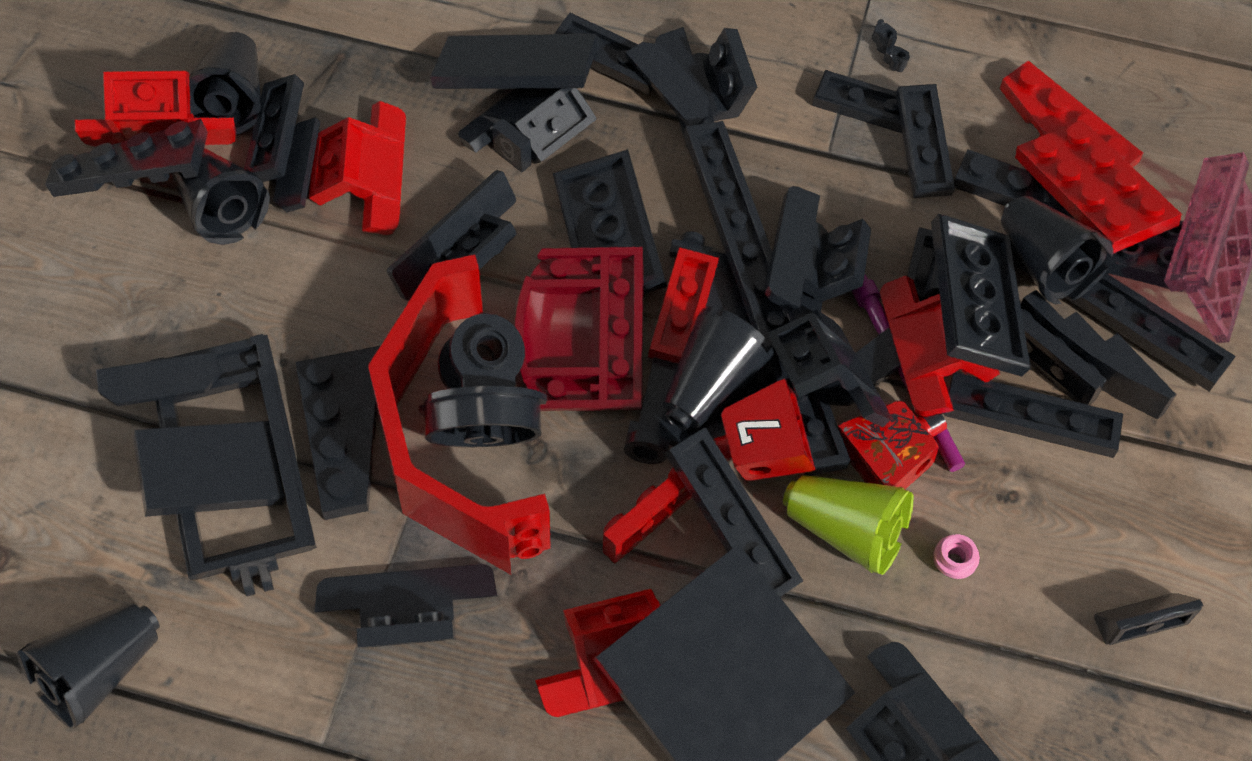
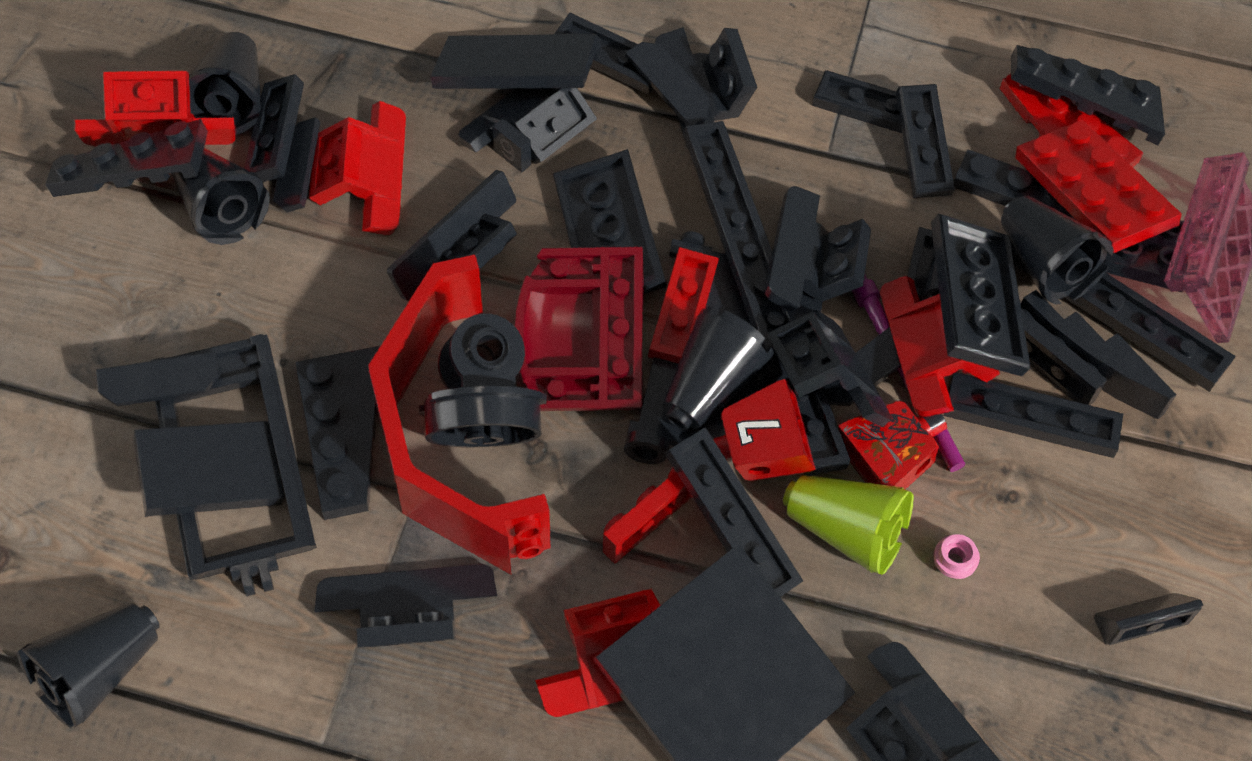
black piece [872,19,910,72] -> none
none -> black wing [1011,45,1165,146]

